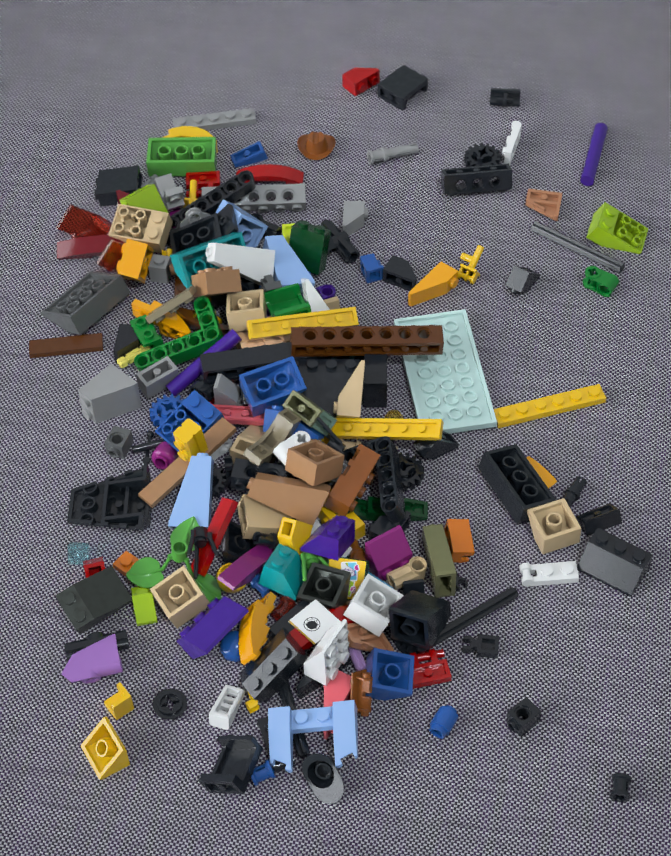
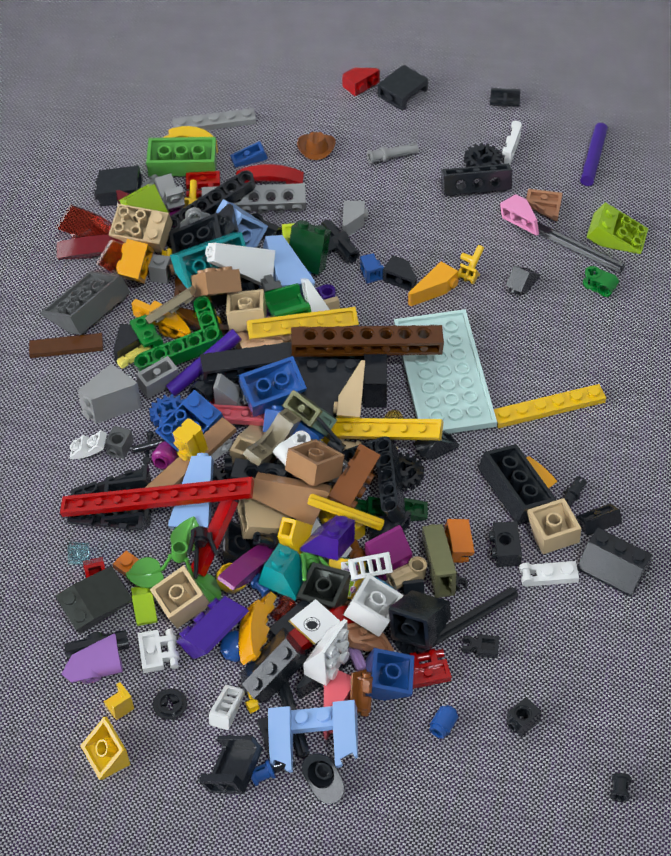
none -> red plate [60,477,254,517]
none -> white slope [69,430,107,460]
none -> white plate [137,629,180,673]
none -> yellow axle [307,494,384,530]
none -> white slope [348,552,393,580]
none -> black brick [489,521,522,567]
none -> bright pink slope [500,194,539,236]

